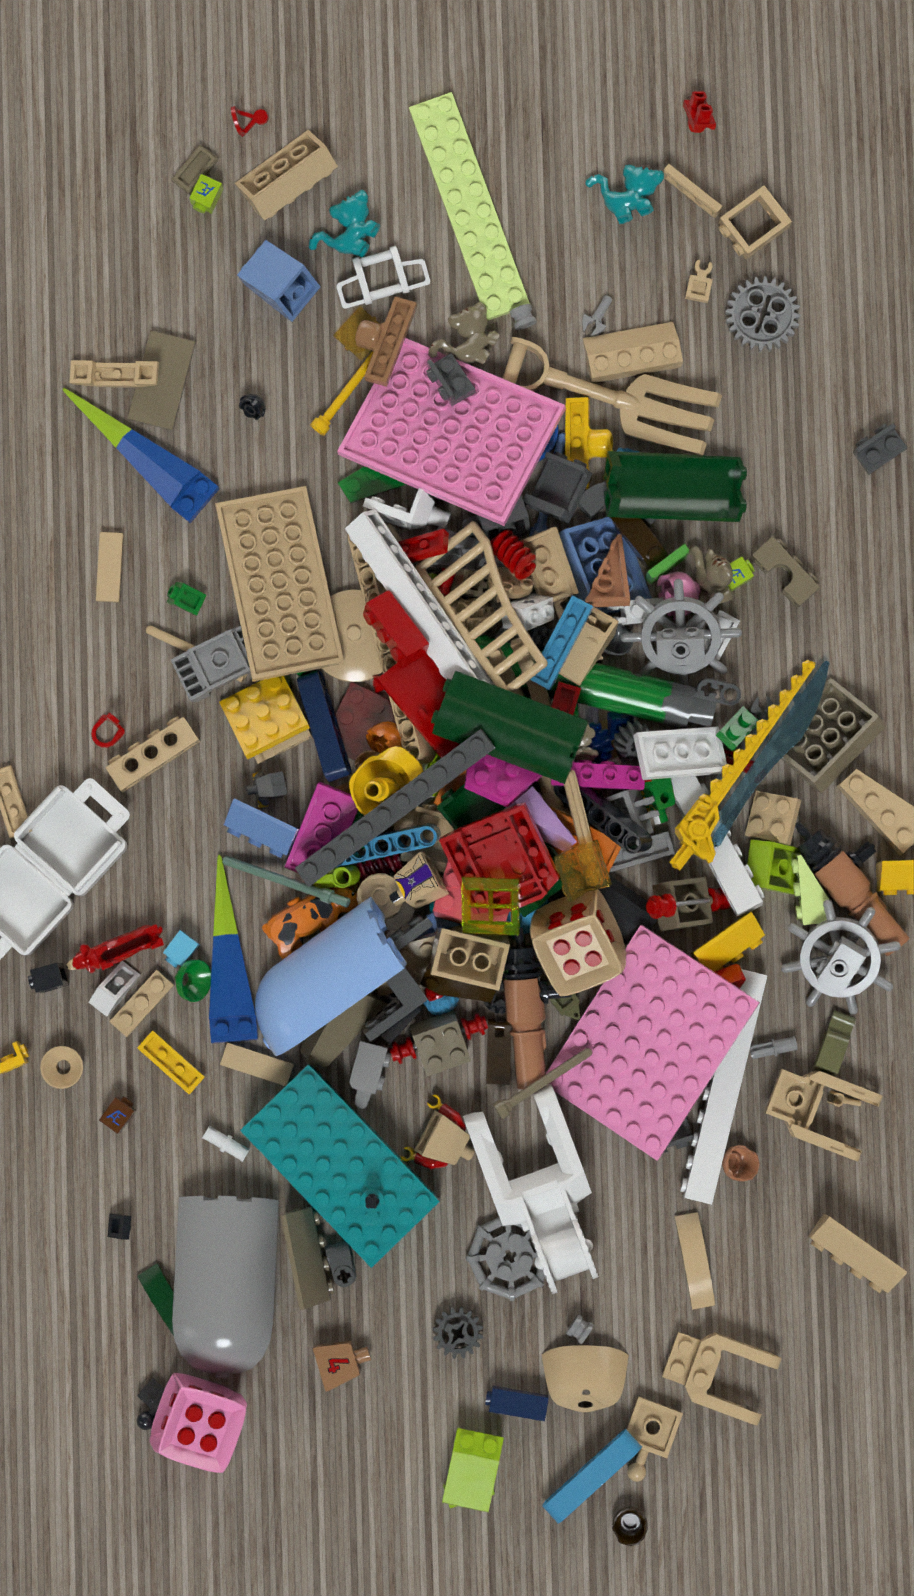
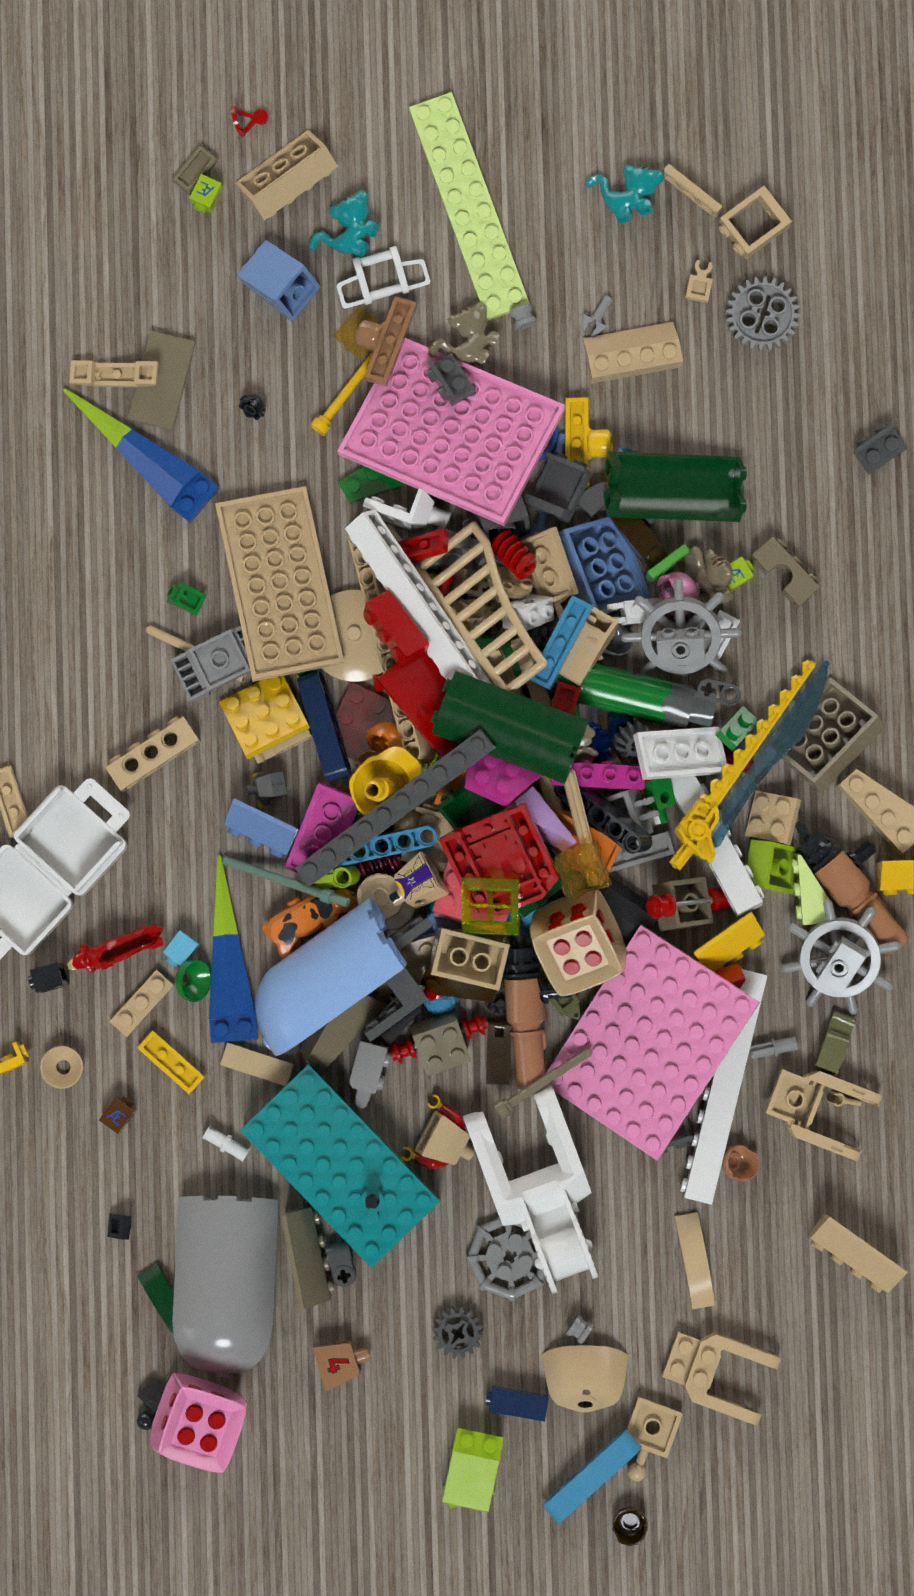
white slope [88,961,140,1016] -> none
red piece [91,712,125,748] -> none
tan tile [96,532,124,603] -> none
tan piece [502,337,722,455] -> none
nougat wing [585,534,630,607] -> none
red hips [683,91,716,133] -> none
dark grey bar [750,696,773,741] -> none

